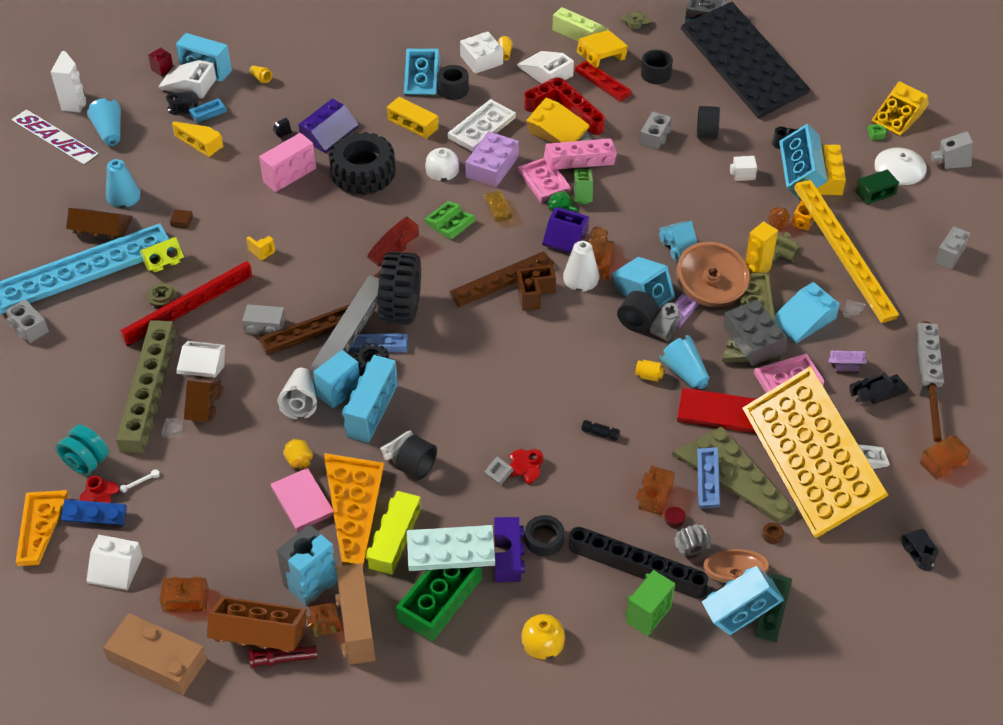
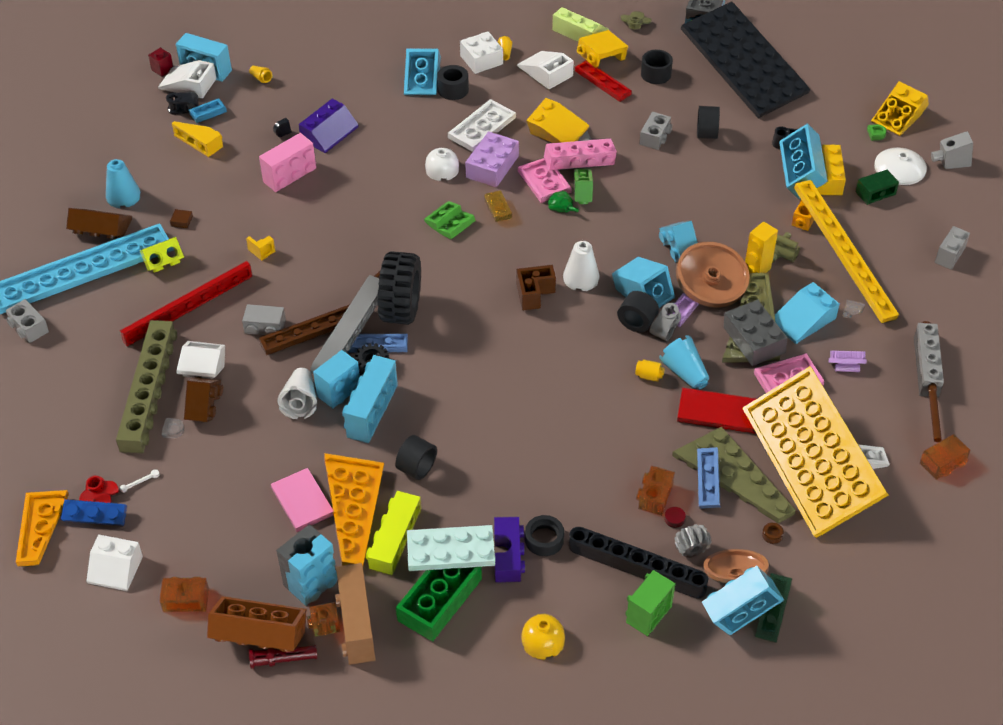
sticker [11,109,99,164] -> none
white slope [51,51,86,113] -> none
teal wheel [55,424,109,476] -> none
medium azure cone [87,98,121,146] -> none
medium nougat brick [103,613,207,695] -> none
olive gear [146,283,176,308] -> none
yellow head [283,438,313,469] -> none
black tyre [329,132,396,195] -> none
clear red slope [367,216,419,267] -> none
white piece [380,431,413,464] -> none
yellow brick [387,97,439,139] -> none
reddish brown plate [450,251,553,307] -> none
light grey tile [484,457,514,485] -> none
red plate [509,449,544,485] -> none
red beam [524,77,605,135] -> none
dark purple slope [542,207,589,254] -> none
black axle [581,420,620,441] -> none
clear orange plate [589,227,614,280] -> none
white brick [730,156,757,181] -> none
clear orange gear [768,207,790,229] -> none
black plate [849,372,908,405] -> none
black piece [901,529,939,571] -> none

